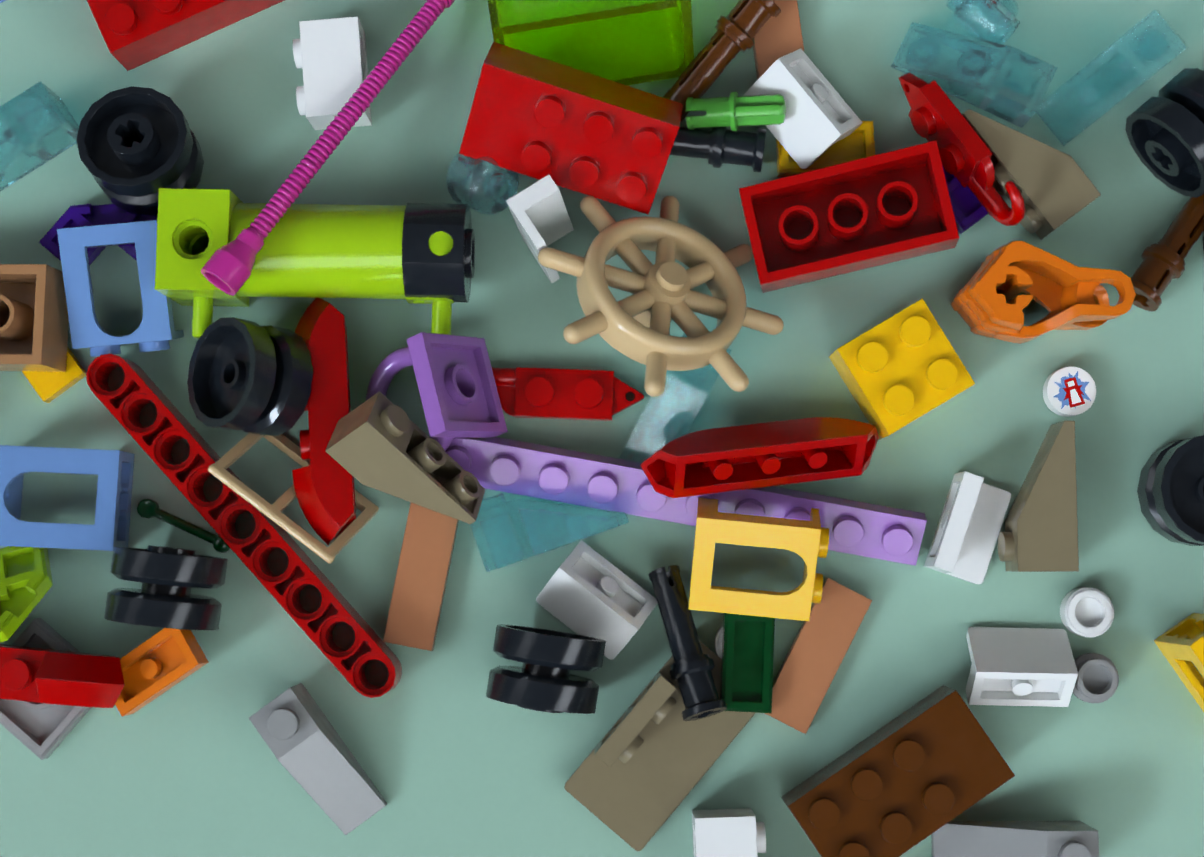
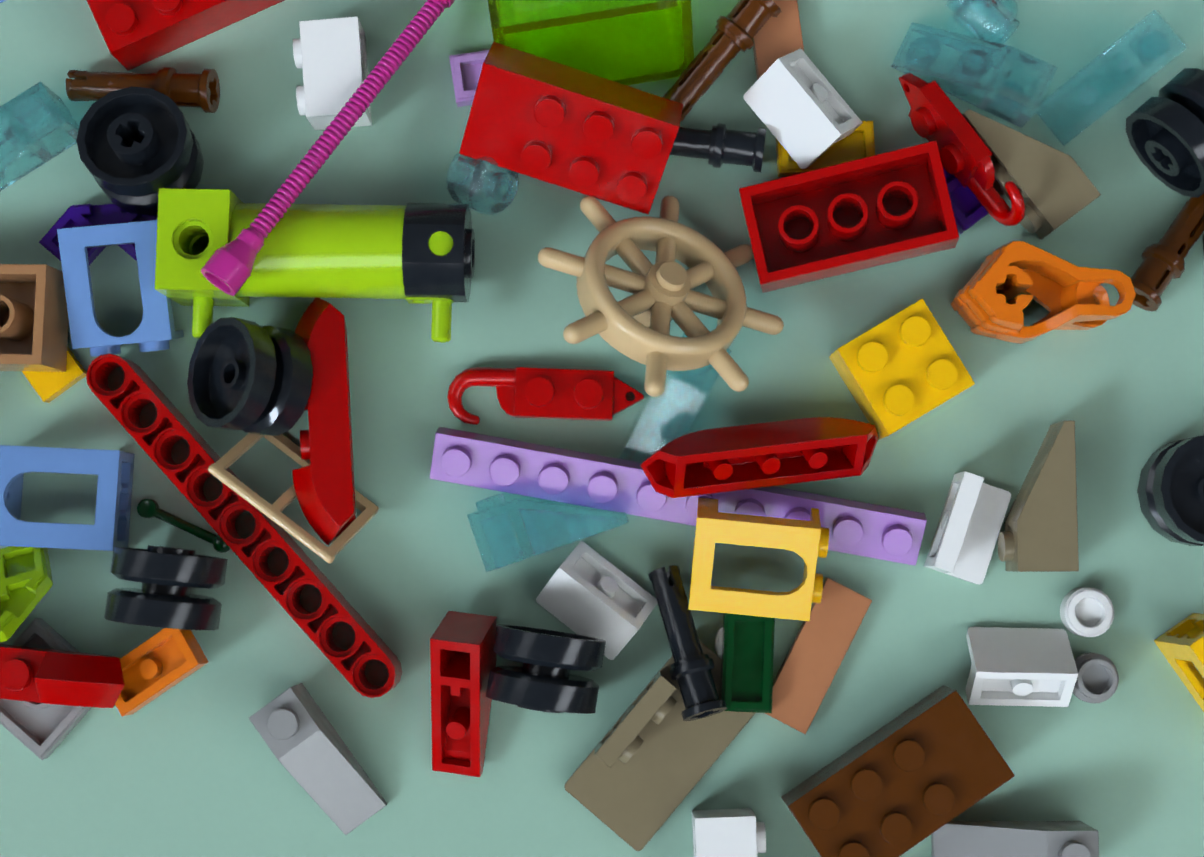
dark tan slope [325,391,485,524] -> none
medium lavender tile [366,332,508,451] -> none
nougat tile [383,503,459,651] -> none
white panel [506,174,574,283] -> none
bright green axle [686,91,786,132] -> none
white tile [1043,366,1096,417] -> none
none -> reddish brown pin [66,67,220,113]
none -> red slope [430,611,497,777]
none -> lavender tile [449,50,489,107]

